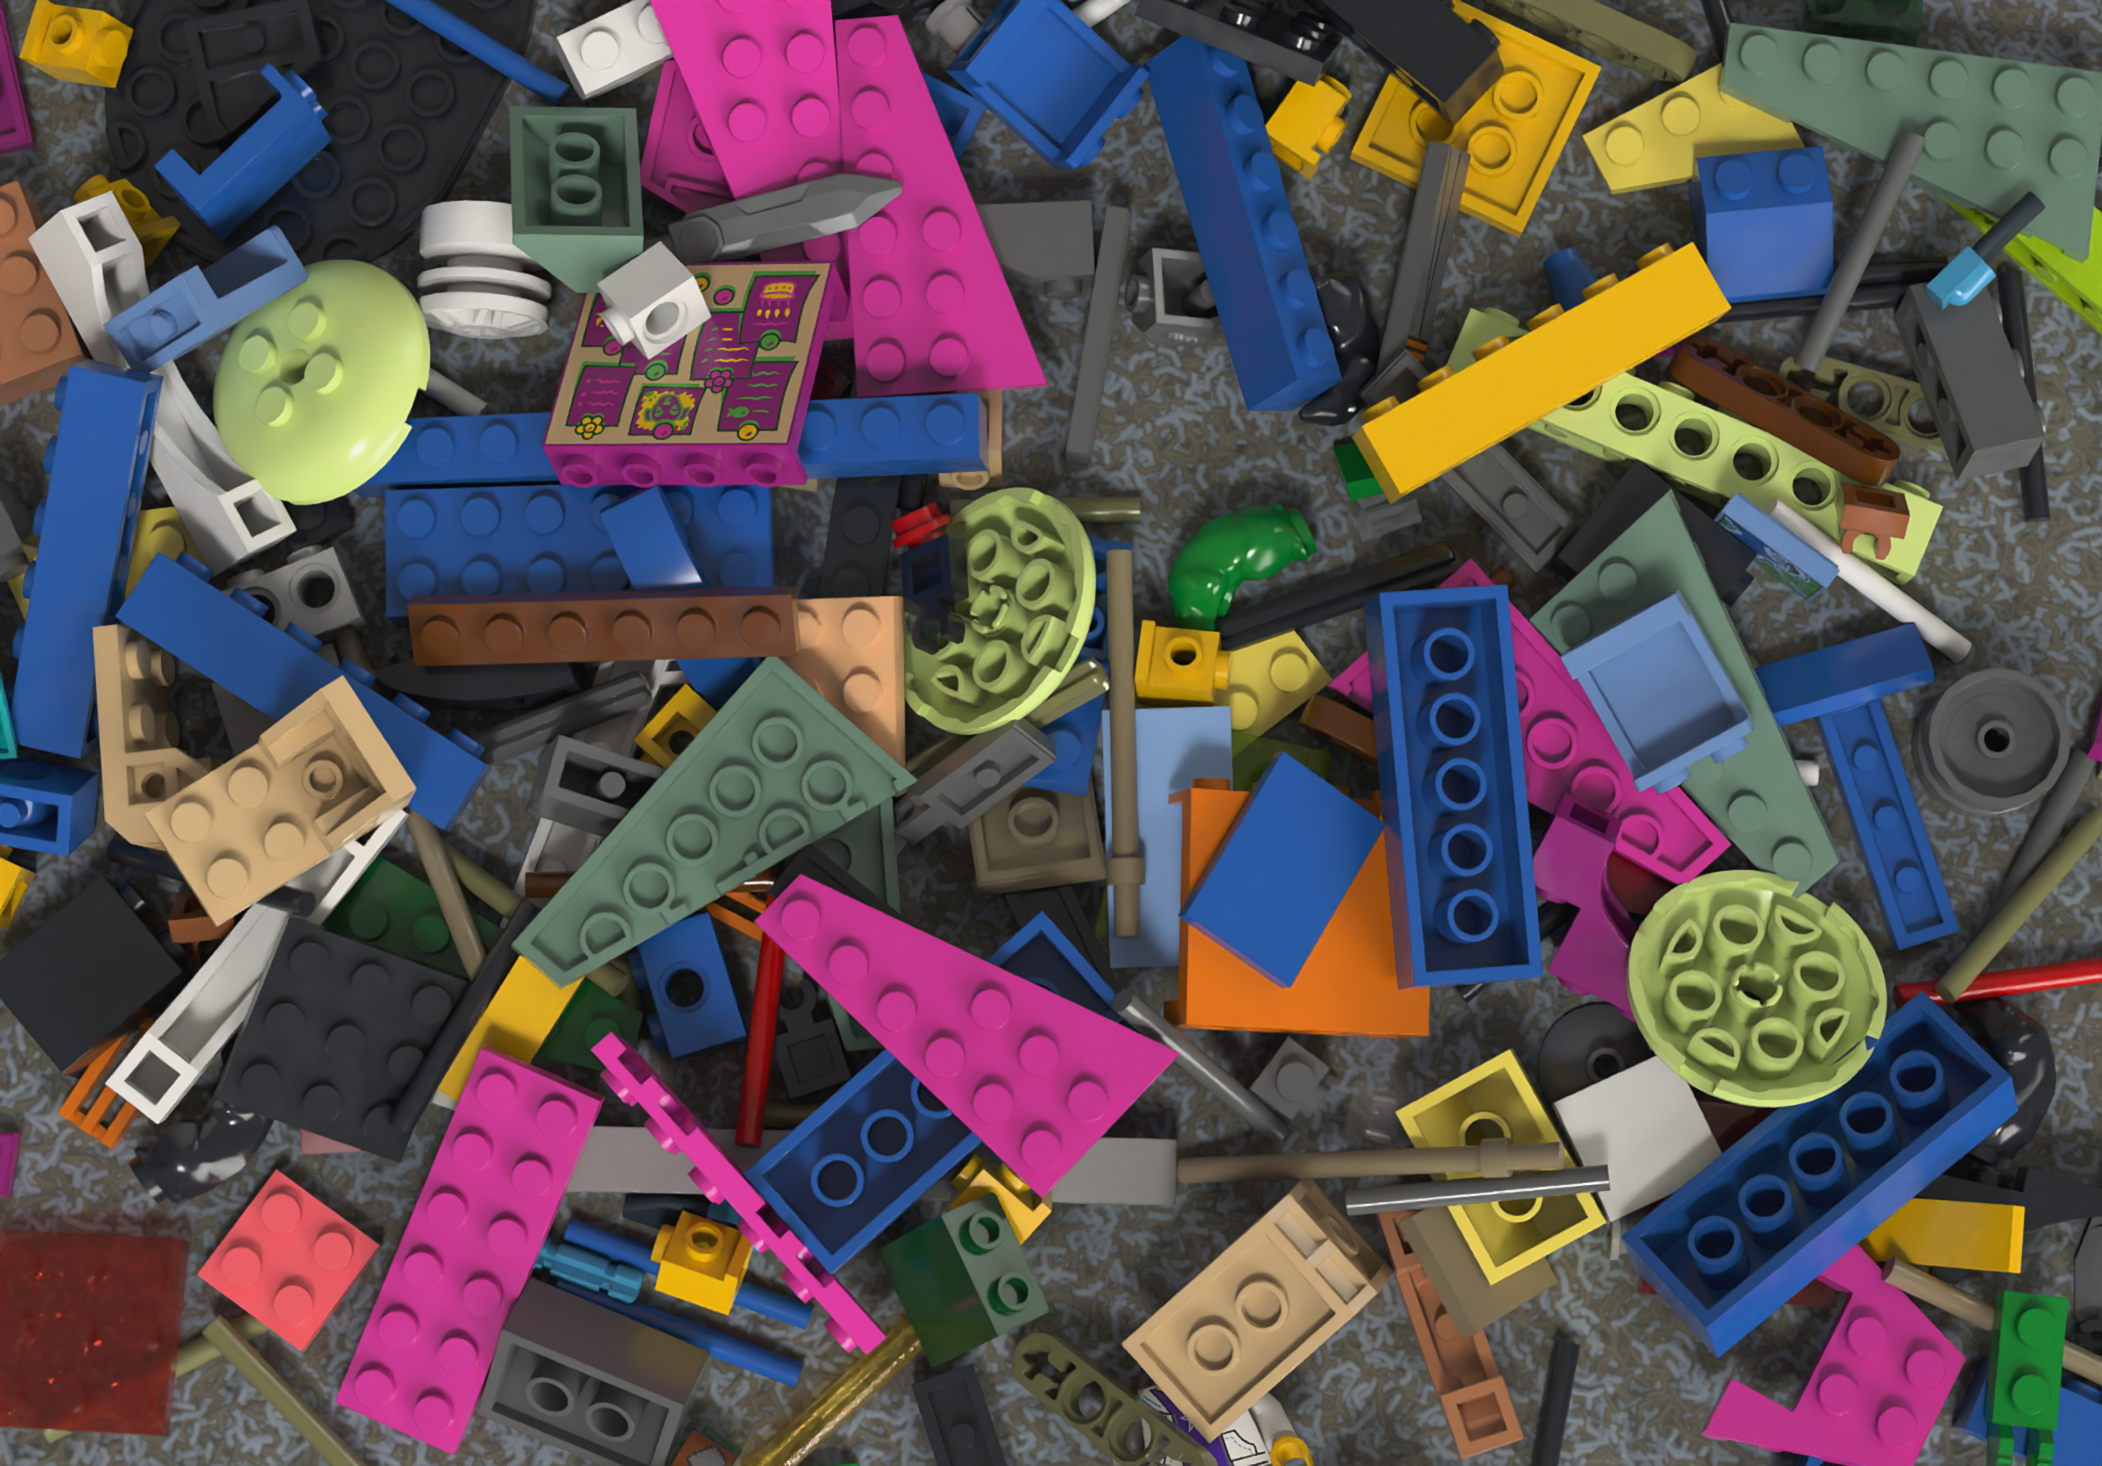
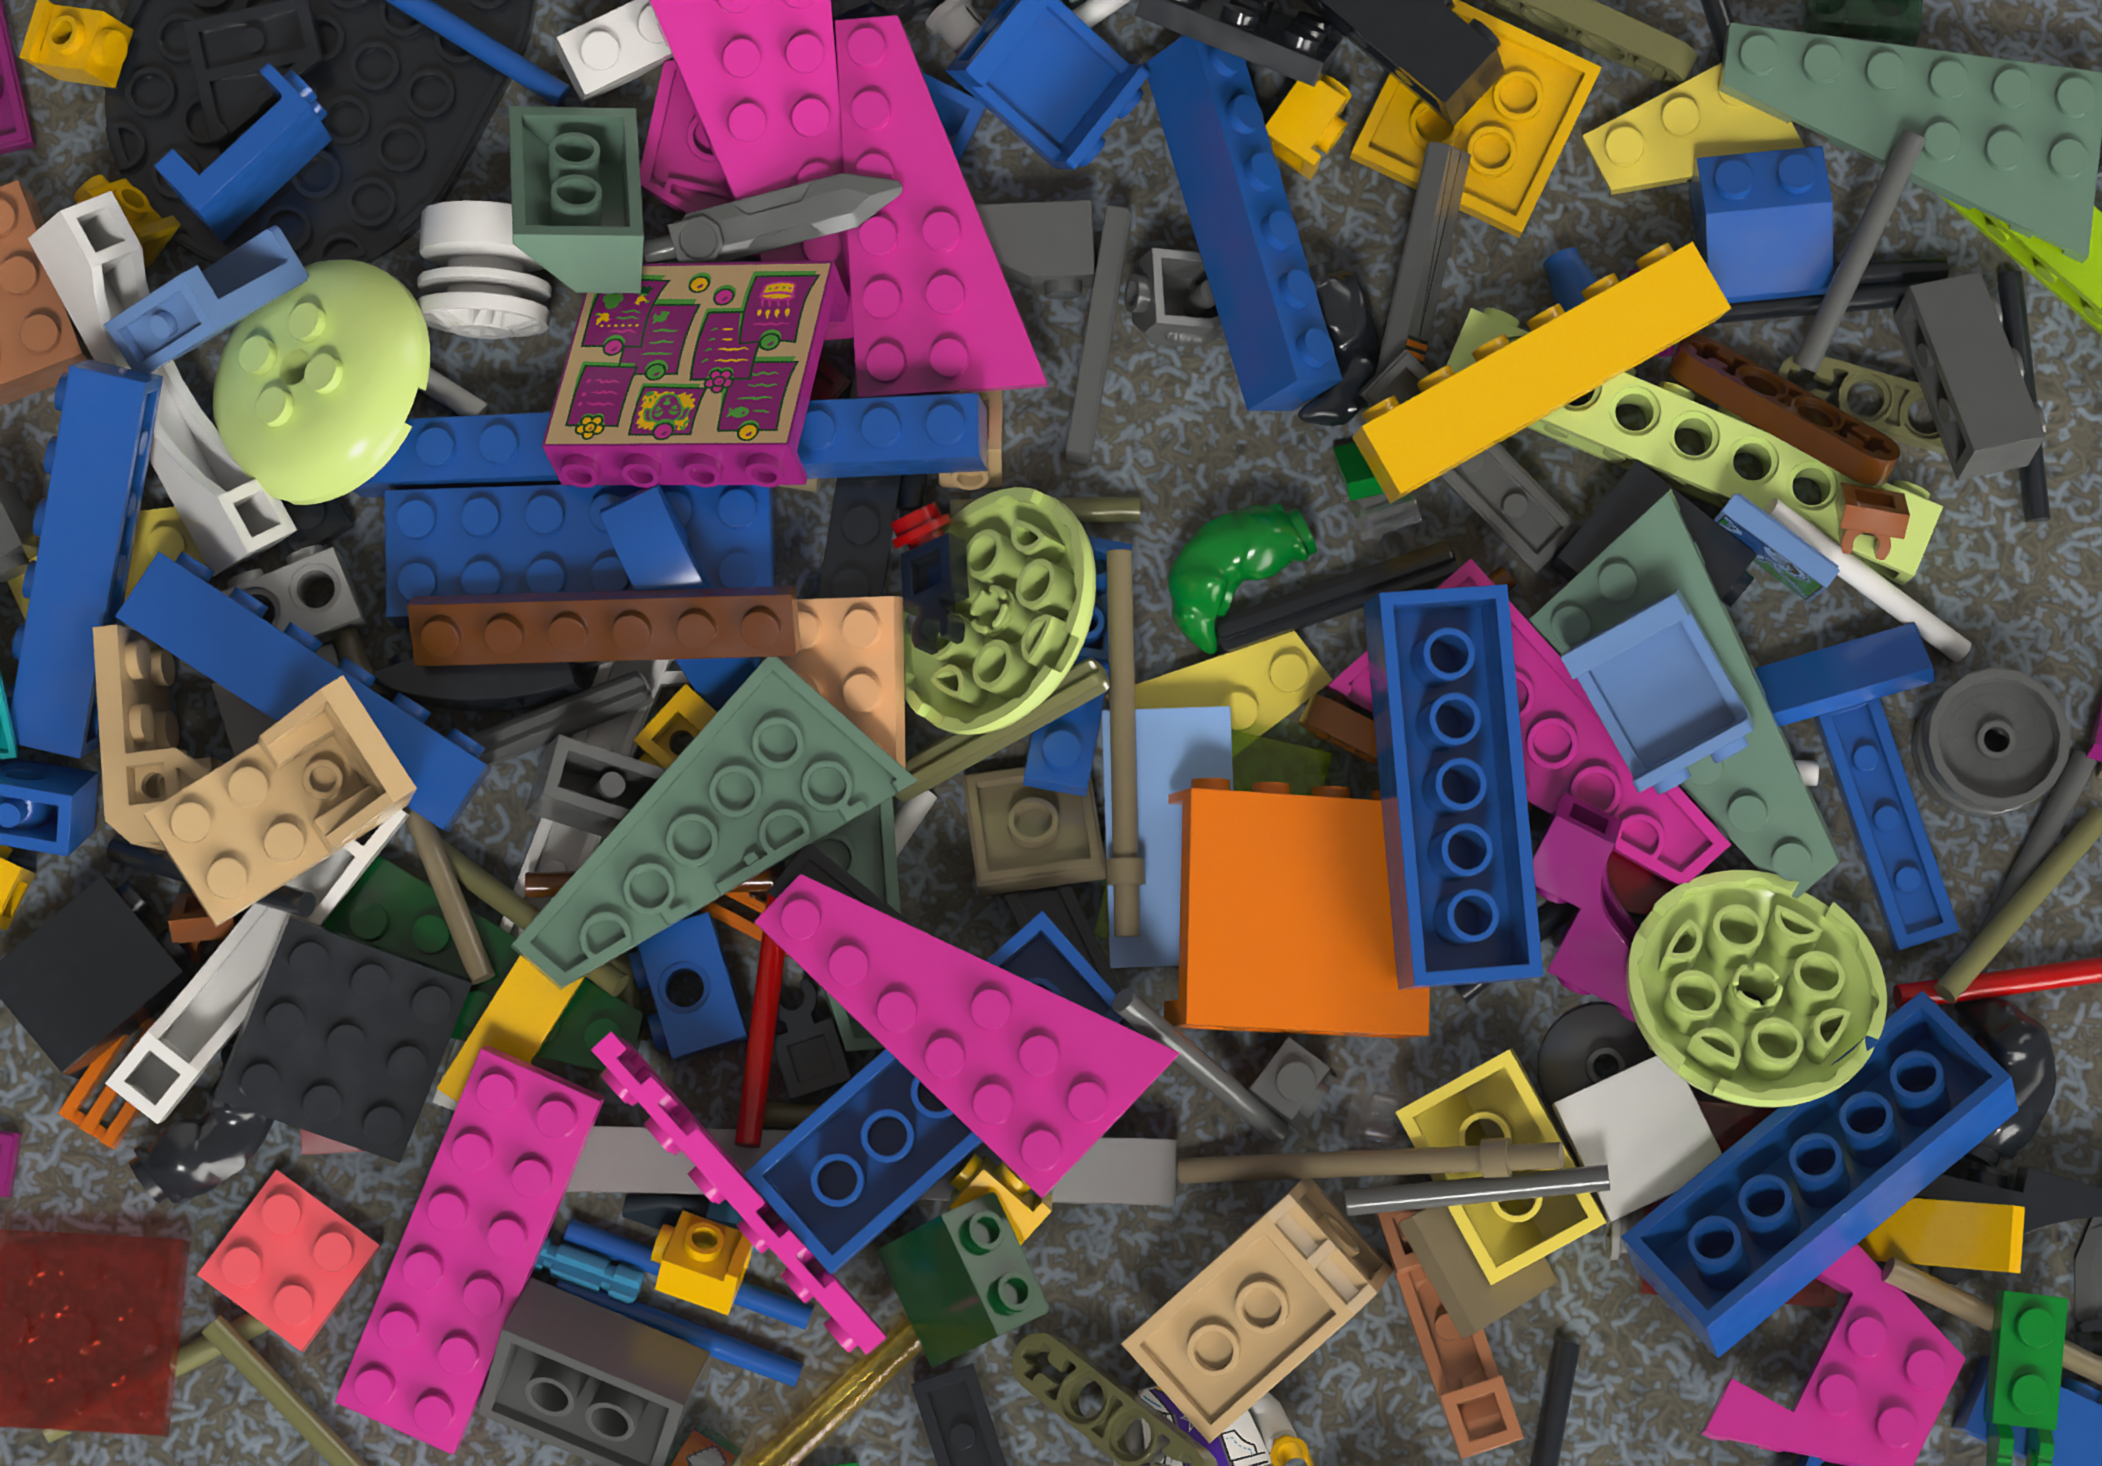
black bar [387,898,542,1135] -> none
white brick [597,241,712,360] -> none
dark grey hinge [893,718,1057,846] -> none
yellow brick [1134,620,1232,708] -> none
blue tile [1178,751,1386,989] -> none
piece [1926,191,2045,311] -> none

